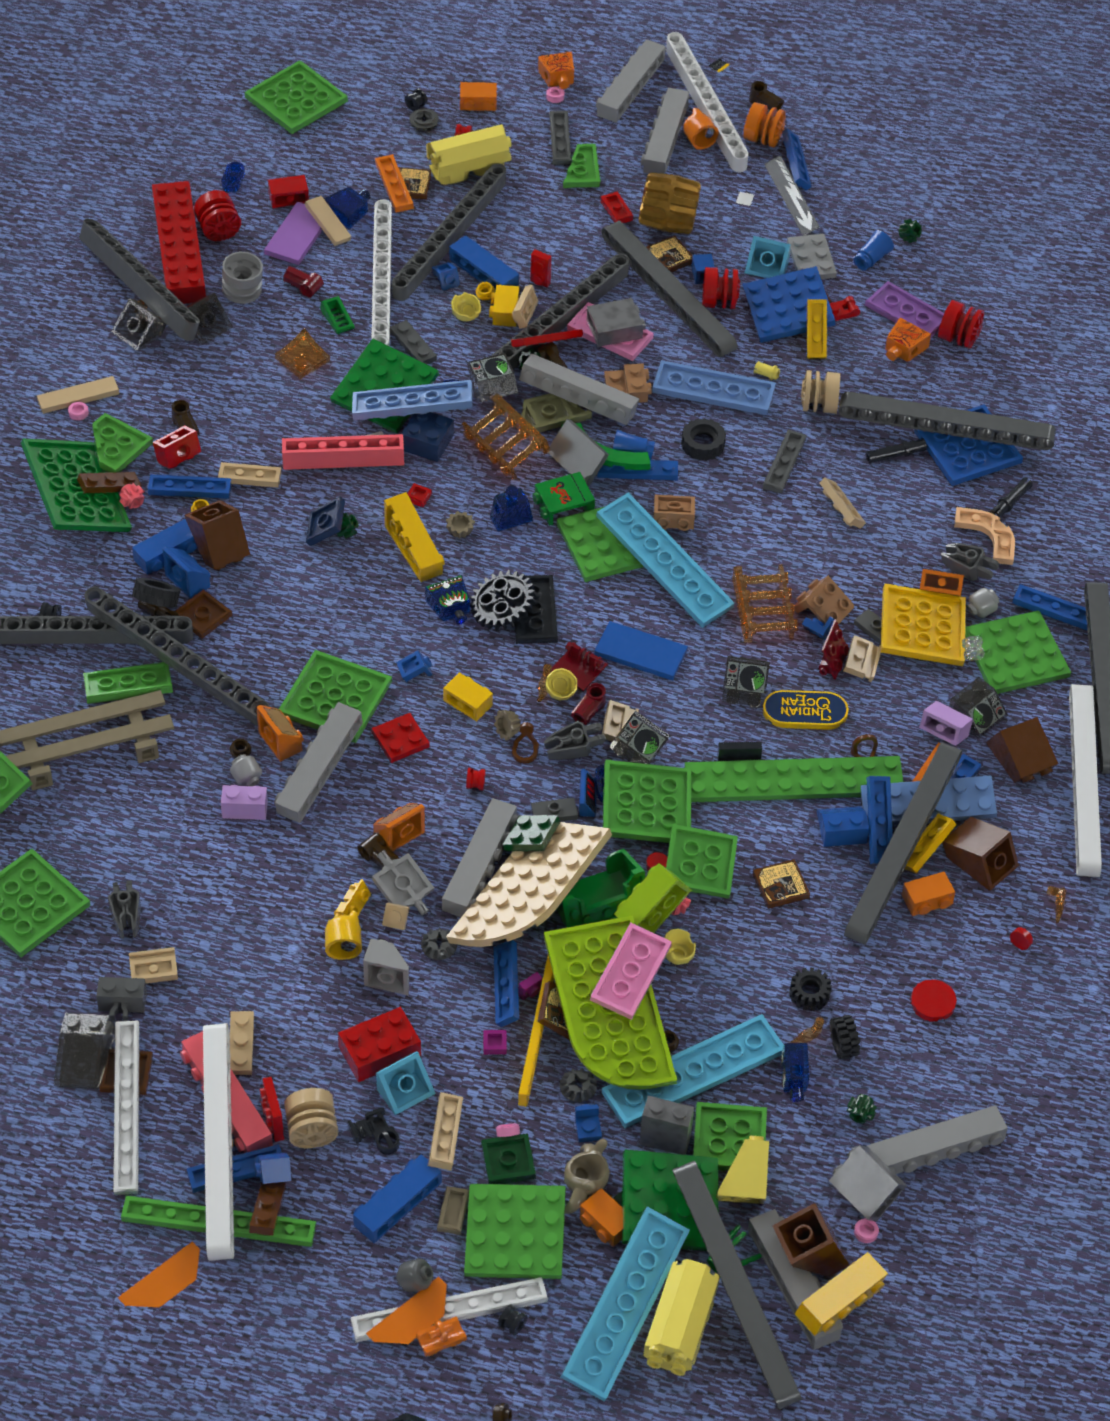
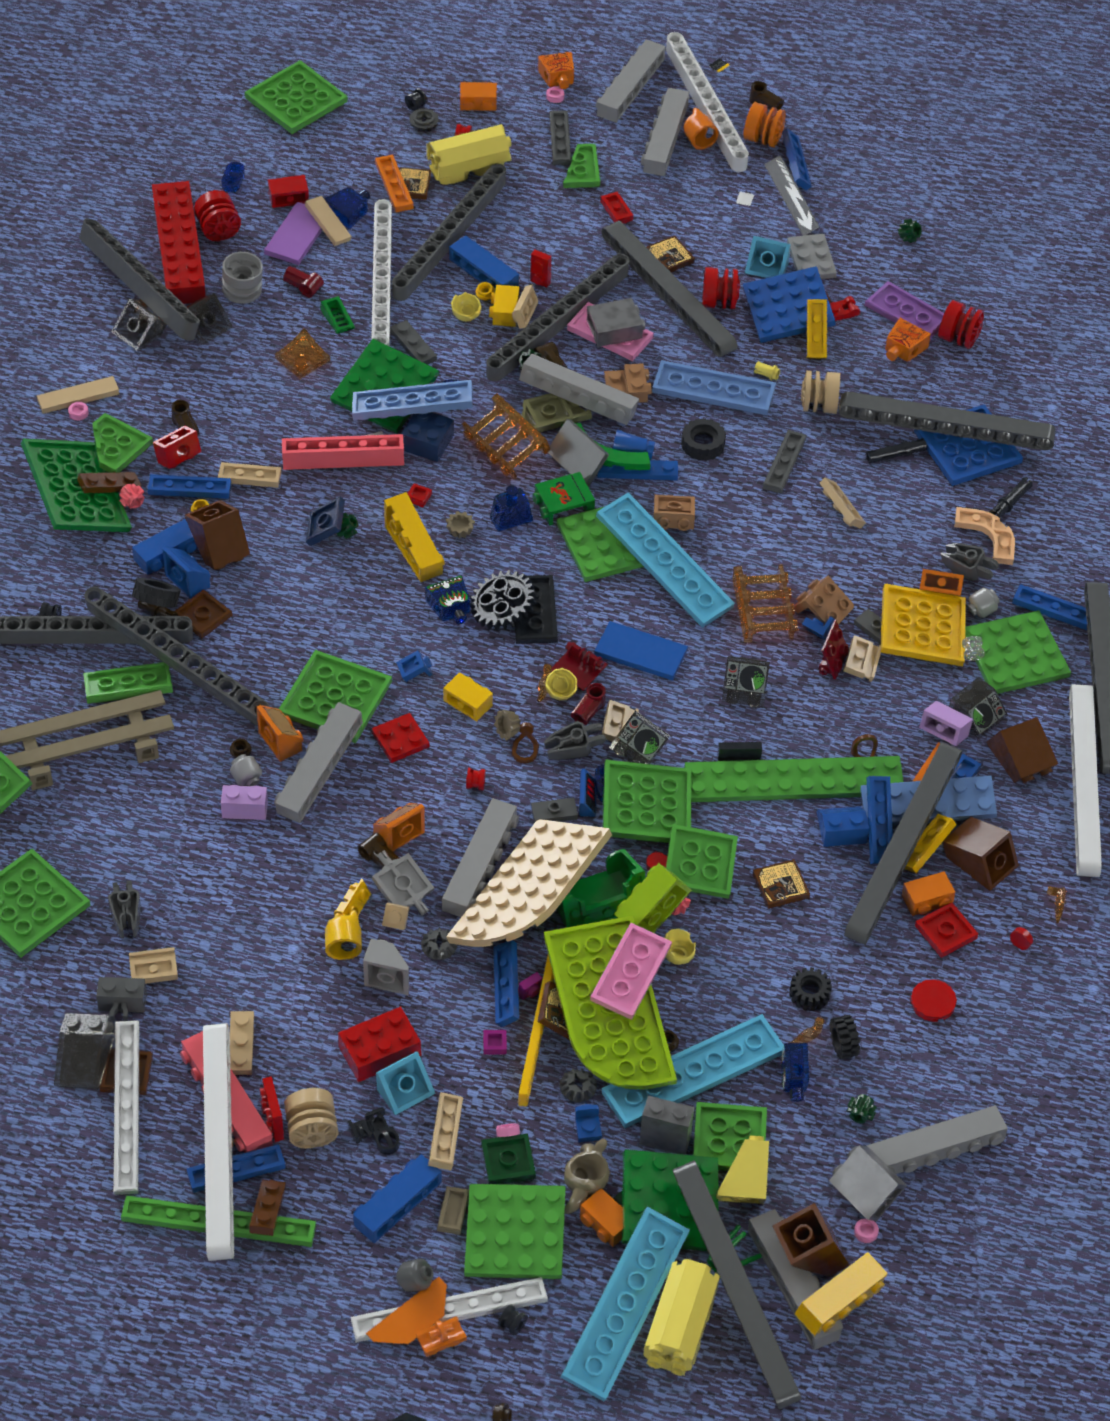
orange sticker [118,1241,200,1308] -> none
blue brick [254,1152,291,1184] -> none
blue bracket [432,262,460,291] -> none
clear smoke slope [467,353,518,402] -> none
plate [503,815,560,851] -> none
red tile [511,329,583,347] -> none
pearl gold wheel [639,173,701,234] -> none
blue brick [692,254,715,284] -> none
tile [763,690,849,730] -> none
blue plant [853,230,894,271] -> none
none -> red plate [915,902,978,958]

